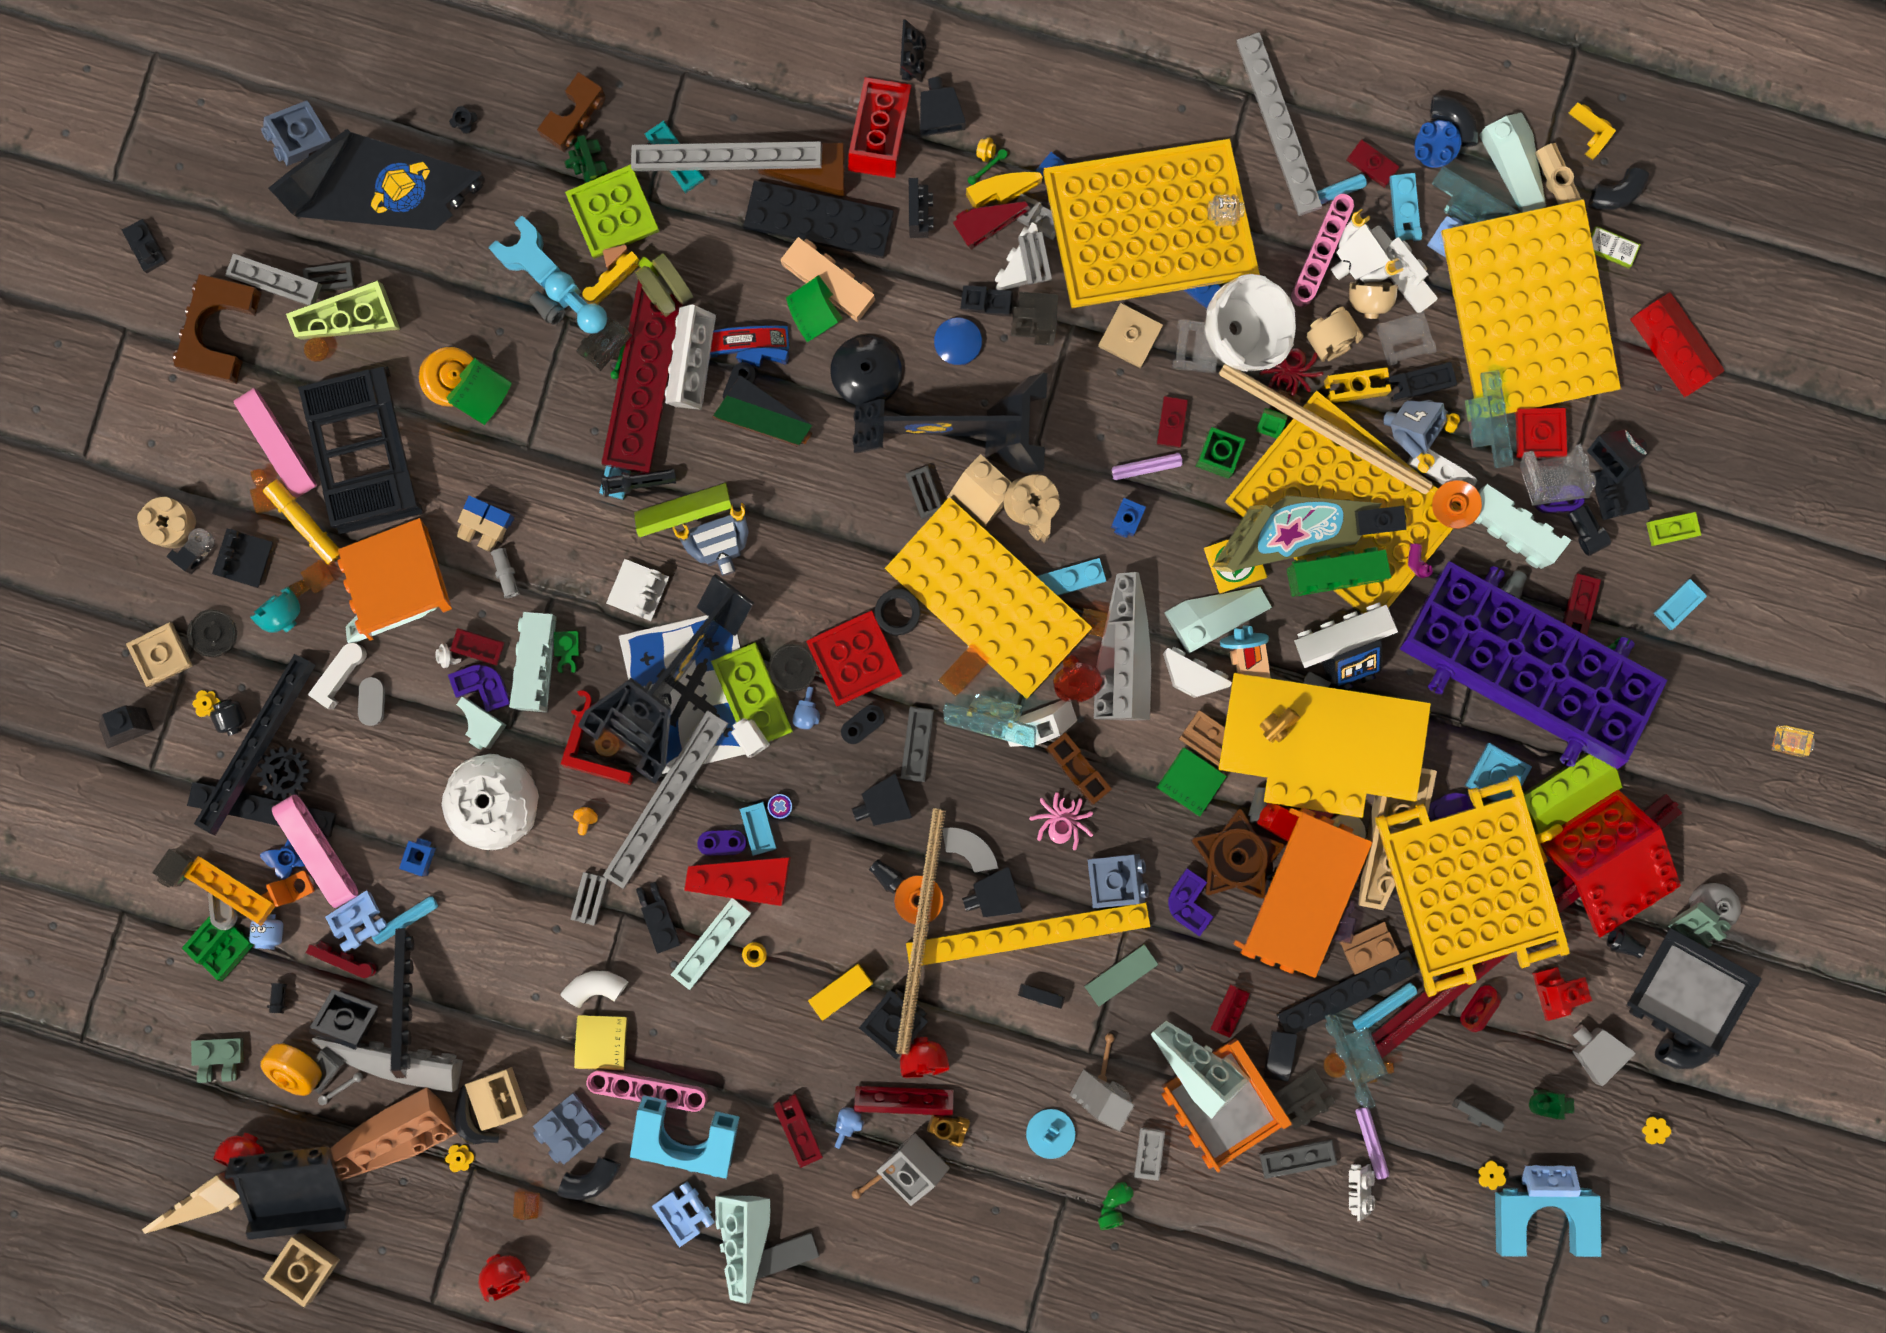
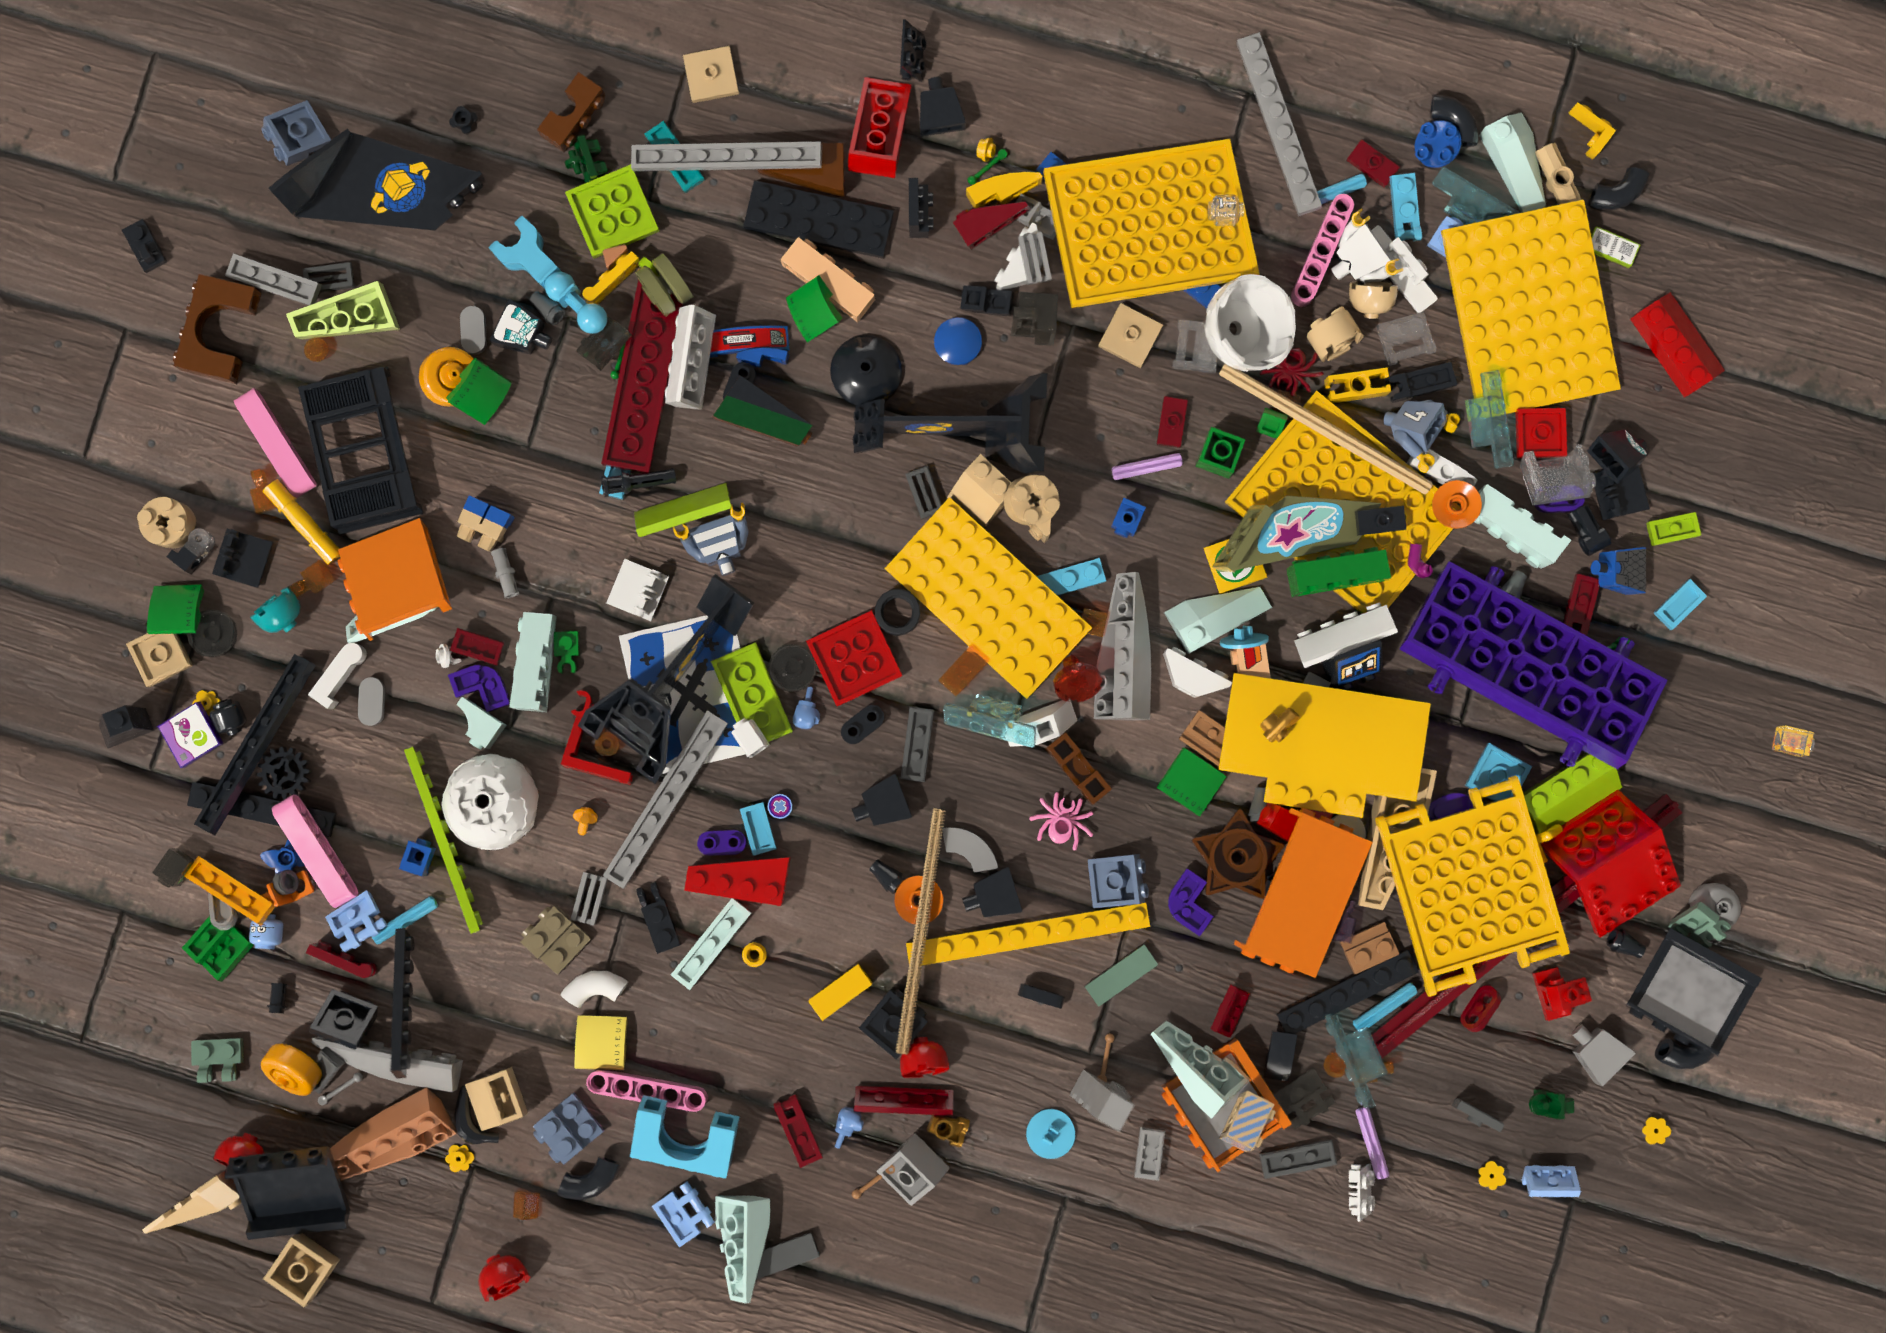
green arm [1098,1182,1134,1230] -> none
medium azure arch [1495,1188,1601,1257] -> none
none -> green slope [147,584,204,634]
none -> tile [157,702,224,768]
none -> dark grey tile [273,870,299,895]
none -> lime plate [404,747,483,934]
none -> light grey tile [460,306,487,355]
none -> torso [490,299,553,355]
none -> dark tan plate [520,906,592,975]
none -> tan plate [683,46,739,103]
none -> tan container [1219,1091,1275,1152]
none -> torso [1591,547,1646,595]

